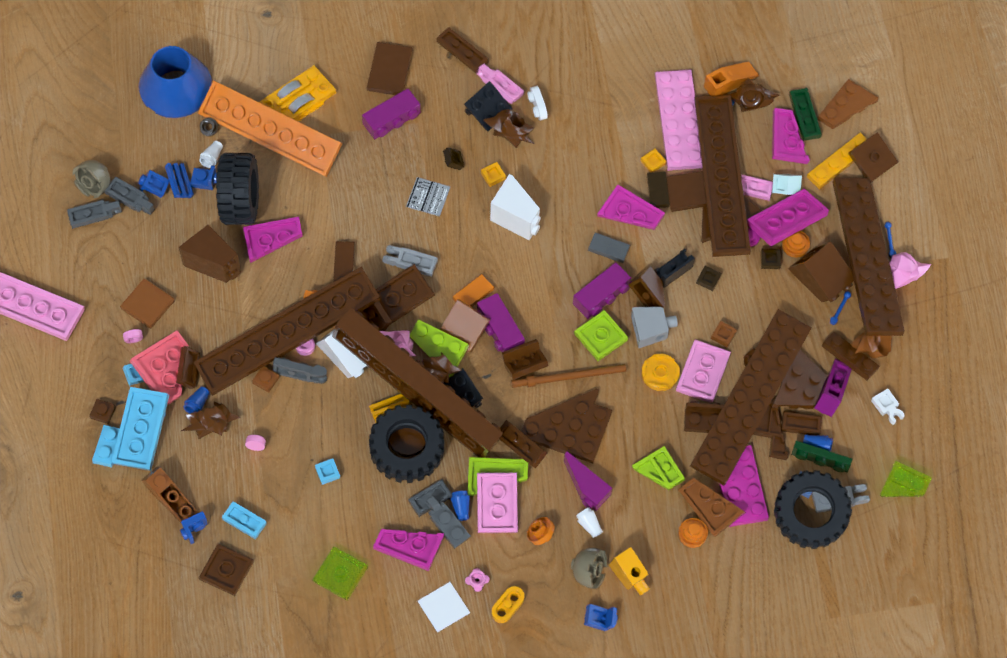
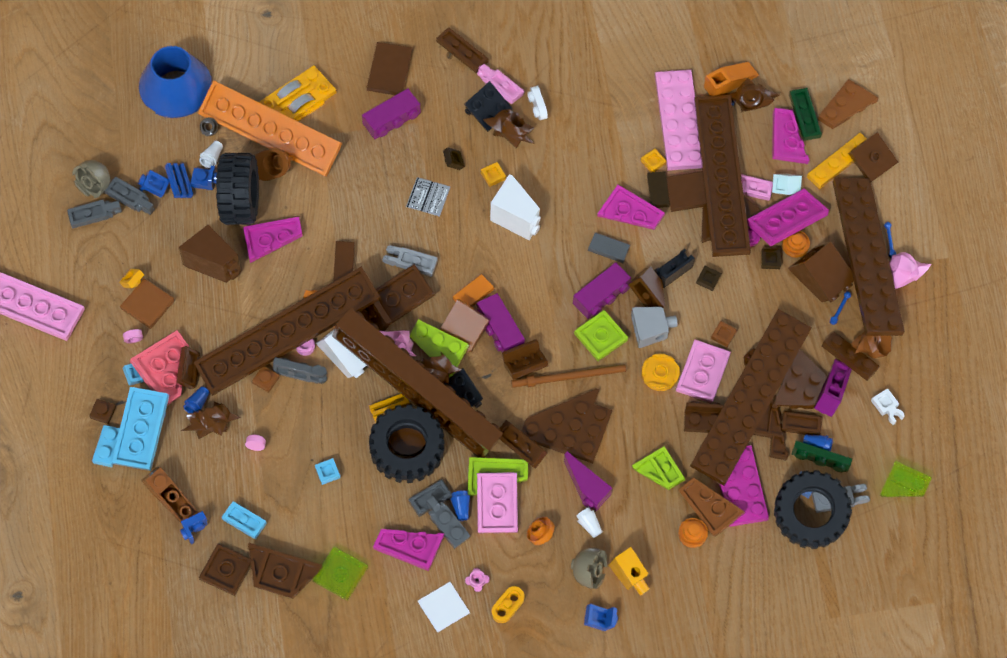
none -> light orange plate [119,269,144,288]
none -> reddish brown wing [248,543,323,599]
none -> dark orange piece [255,148,293,181]

